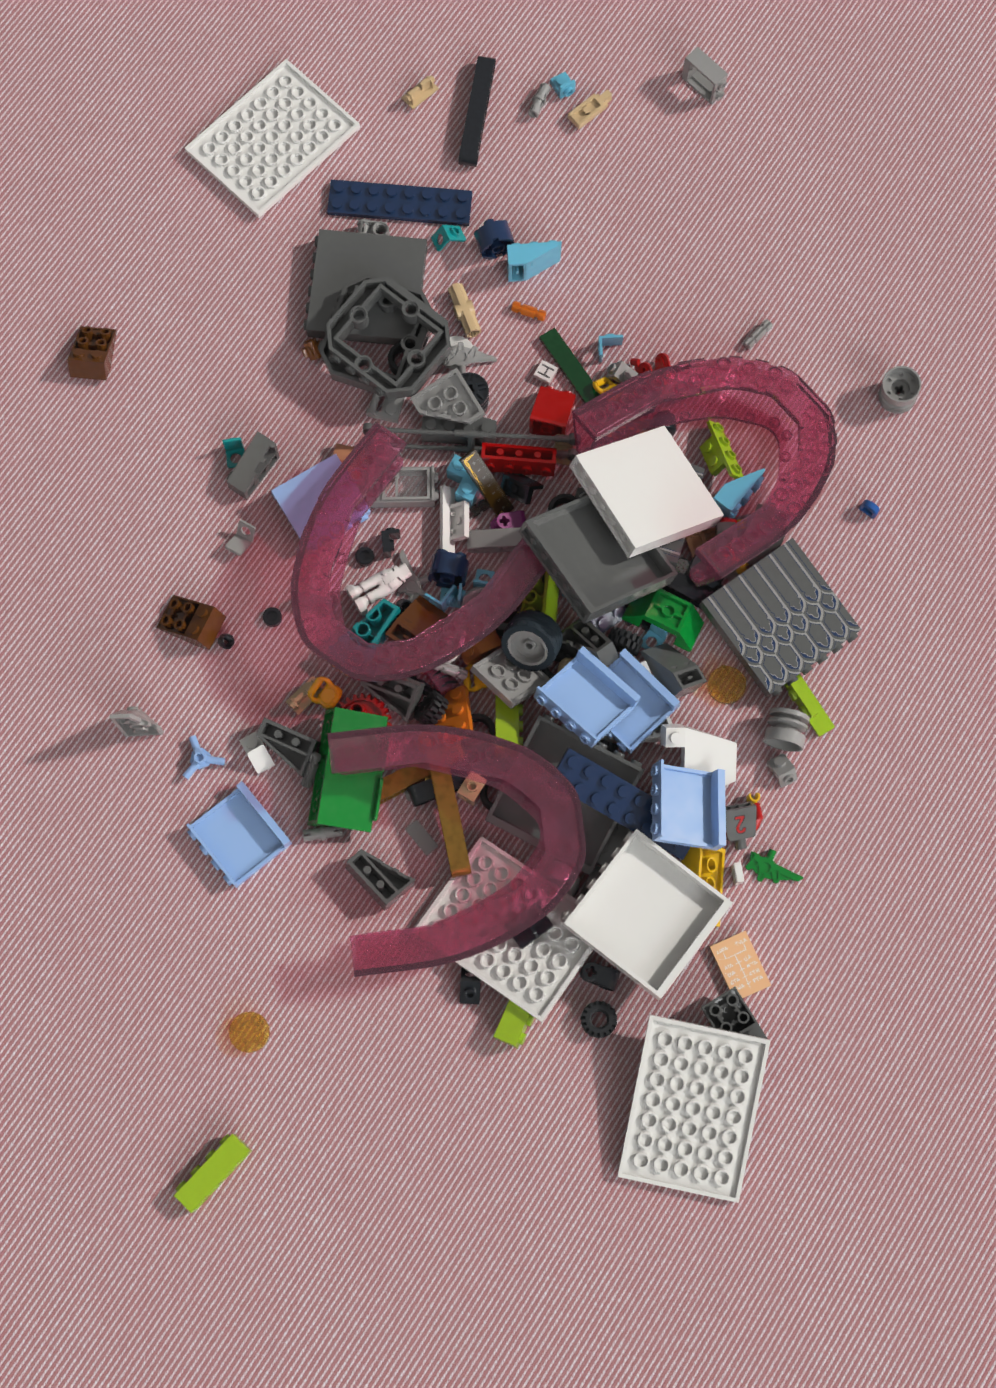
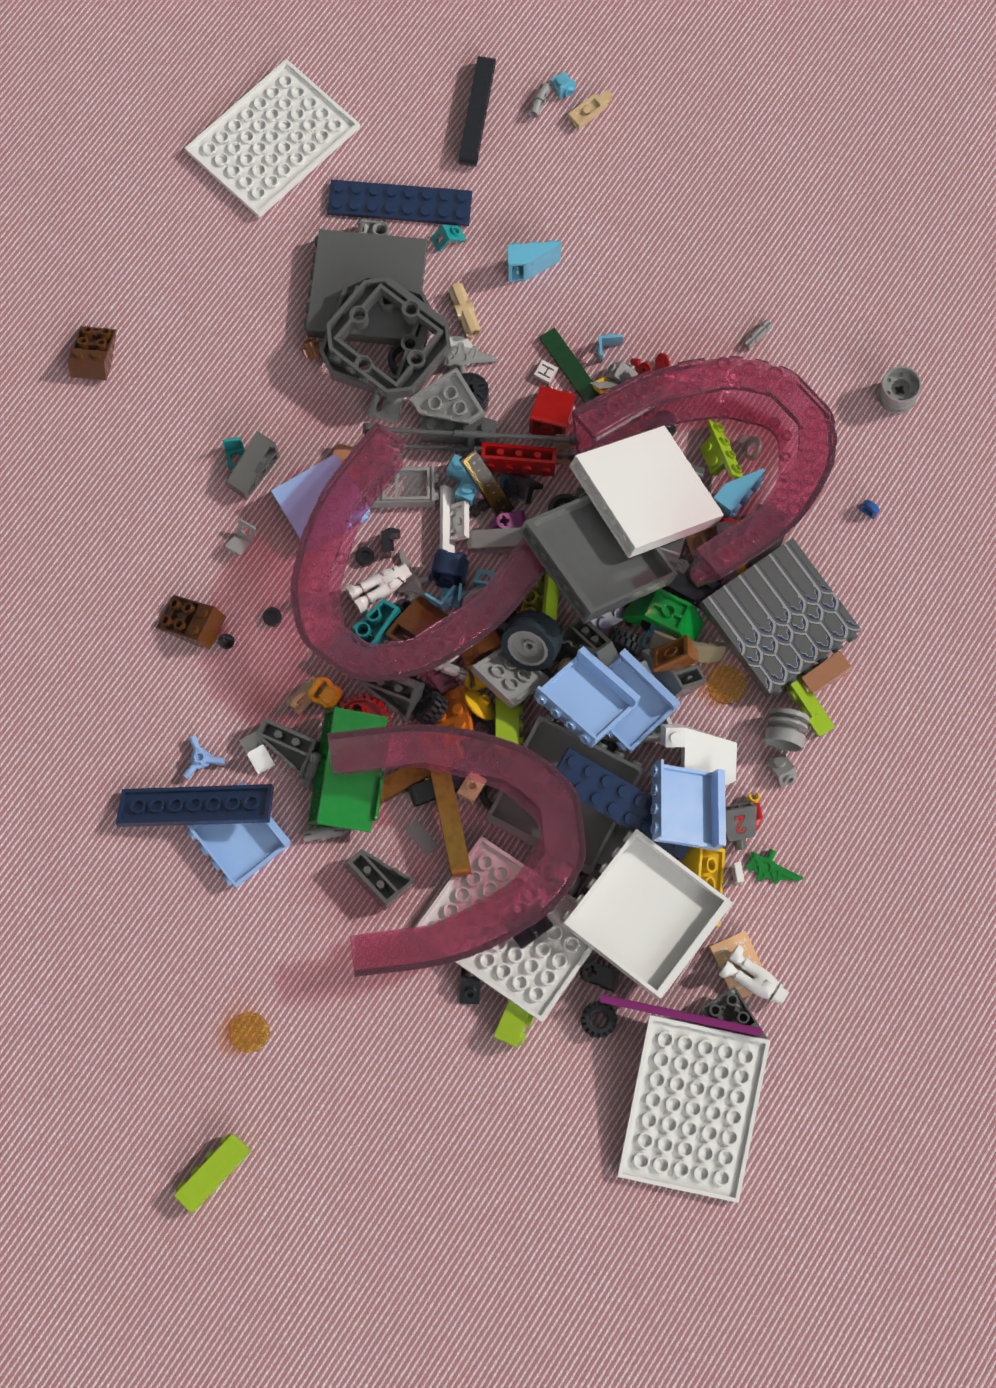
light grey wedge [110,706,164,737] -> none
tan hinge [401,75,439,109] -> none
dark blue brick [473,219,514,259] -> none
orange axle [511,301,547,321] -> none
light grey window [682,47,728,105] -> none
none -> dark blue plate [116,784,274,827]
none -> yellow dish [464,690,496,720]
none -> light grey sticker [590,380,622,389]
none -> magenta tile [600,994,762,1037]
none -> dark tan slope [648,630,727,663]
none -> dark orange slope [653,634,698,672]
none -> white piece [718,944,789,1005]
none -> light grey piece [738,435,762,461]
none -> nougat slope [801,651,852,695]

